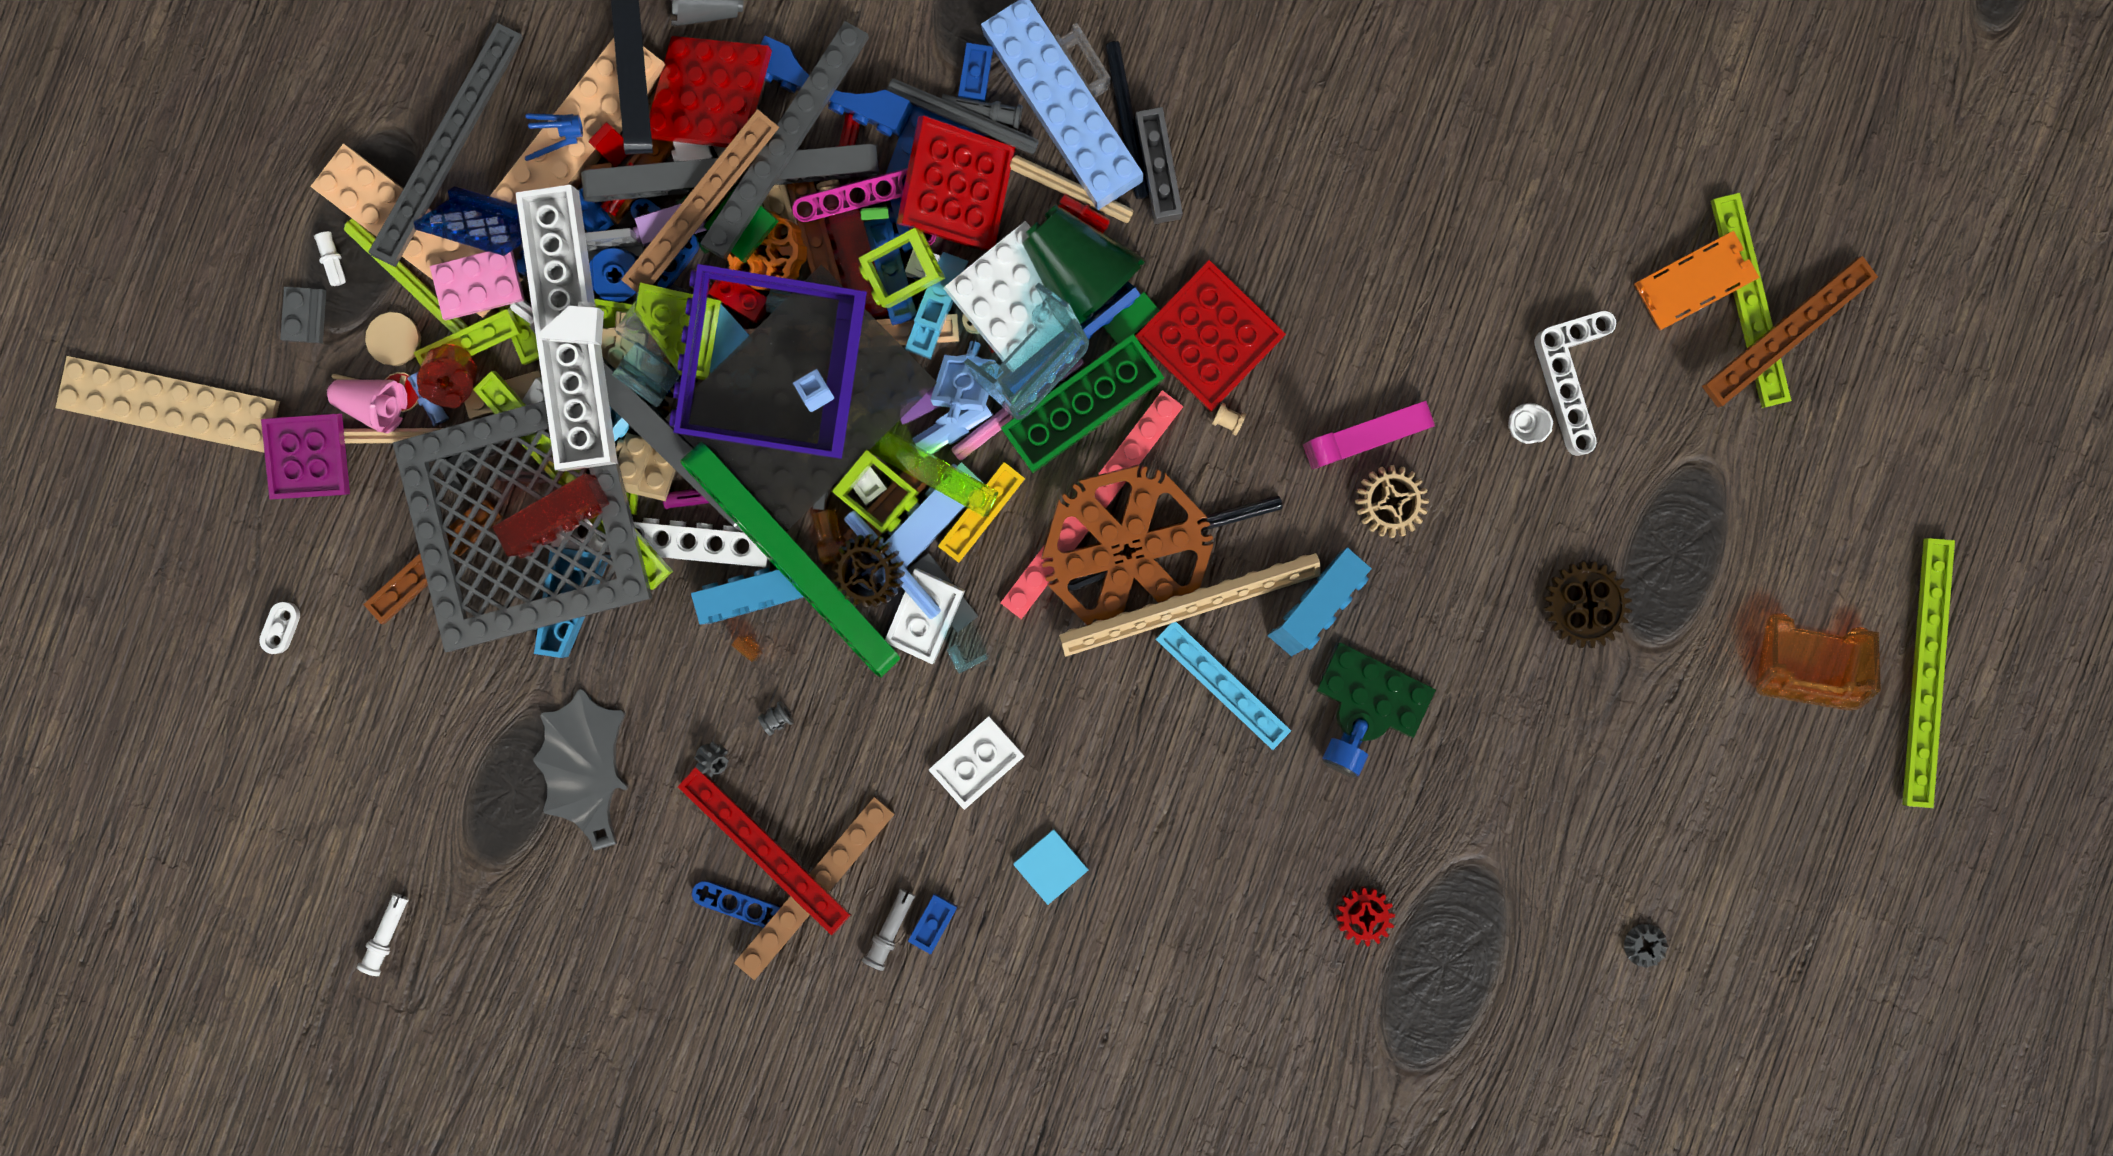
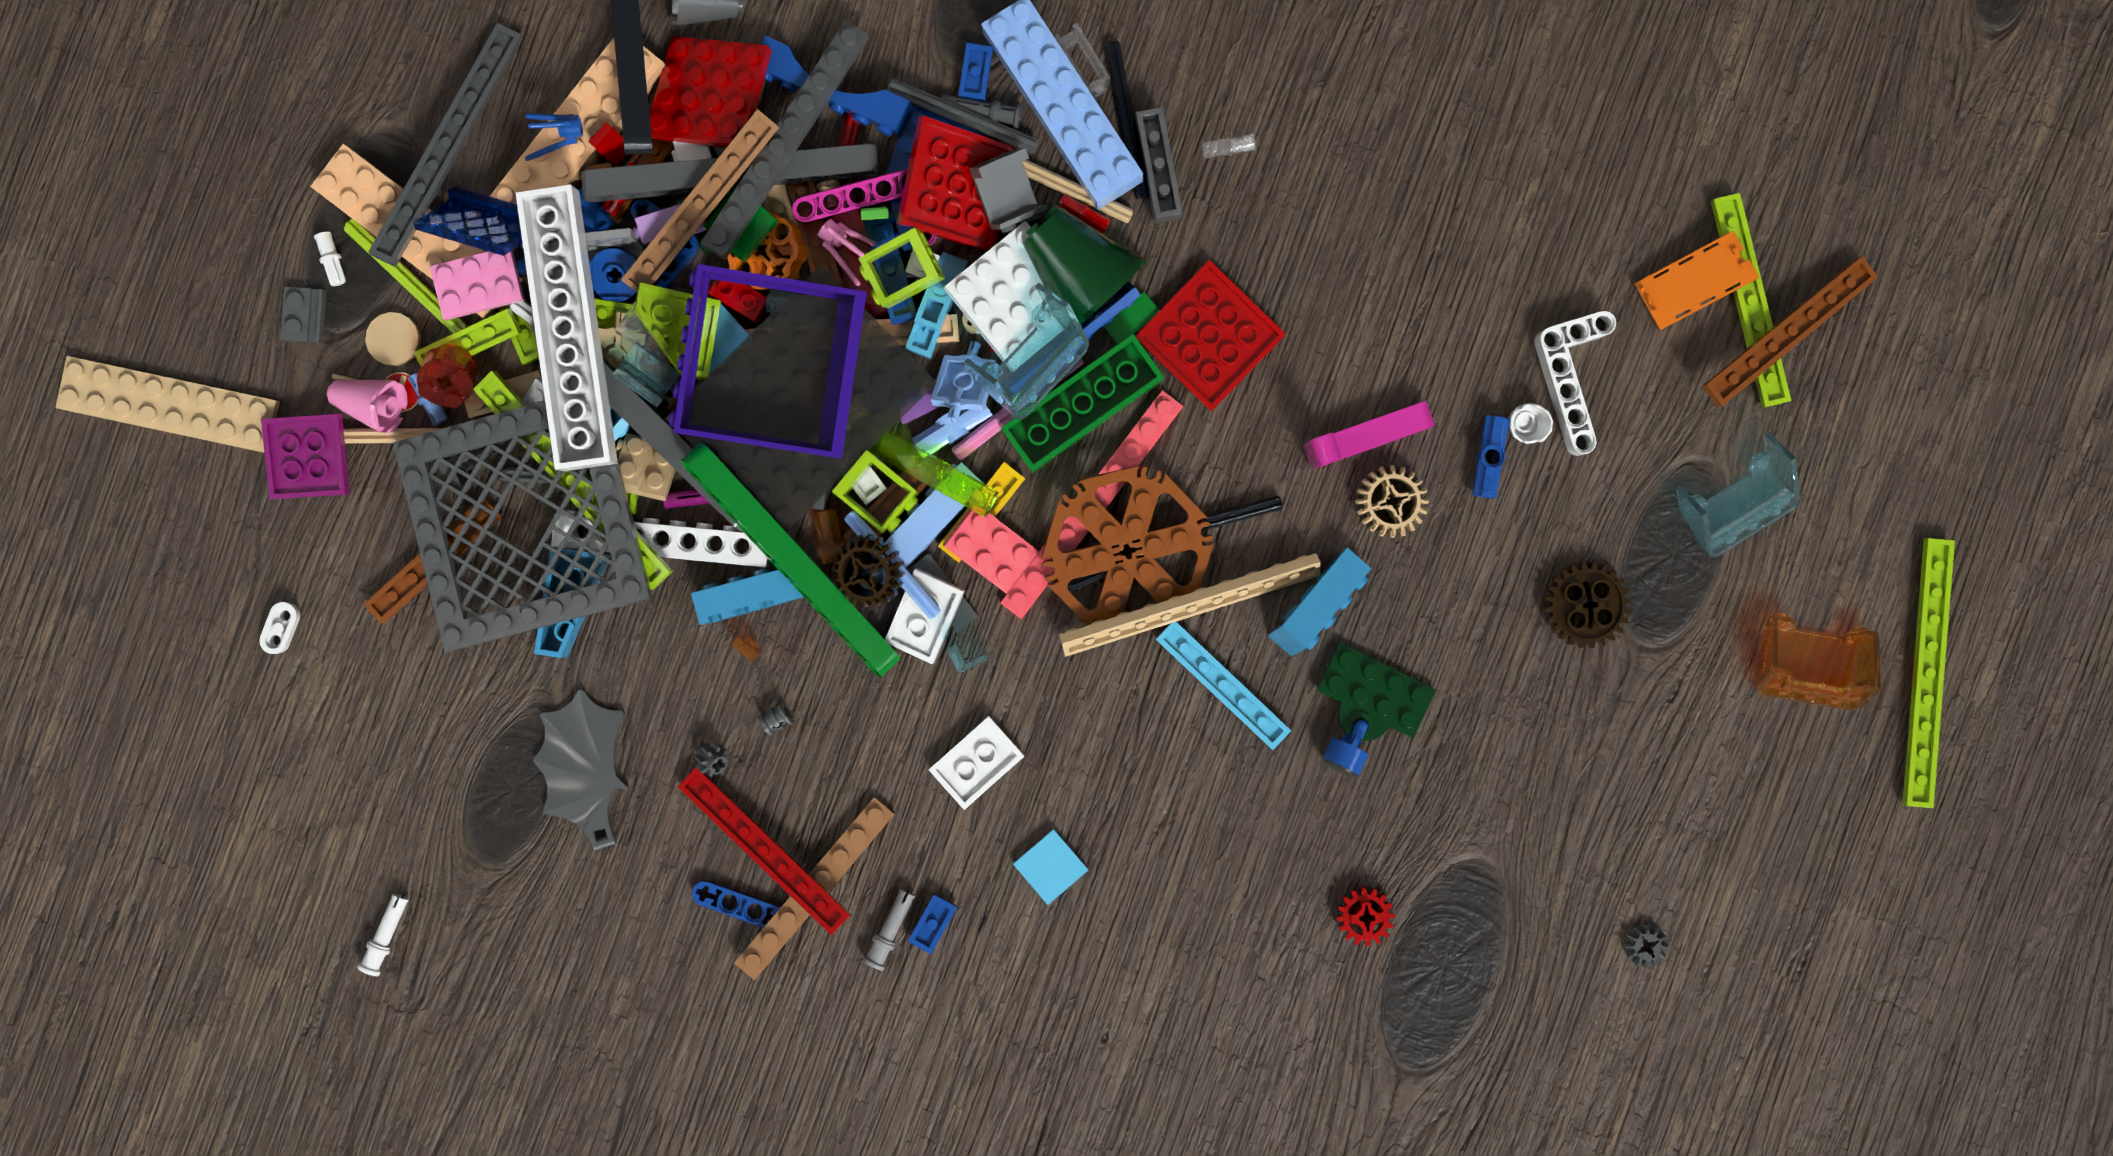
clear red brick [493,474,609,558] -> none
white slope [539,302,604,345] -> none
light blue slope [793,369,834,412] -> none
tan bush [1212,403,1246,435] -> none
none -> bright pink plant [818,219,876,286]
none -> coral plate [943,502,1039,594]
none -> panel [969,148,1047,233]
none -> clear axle [1201,134,1256,158]
none -> blue piece [1472,415,1509,499]
none -> clear light blue windscreen [1676,431,1800,557]

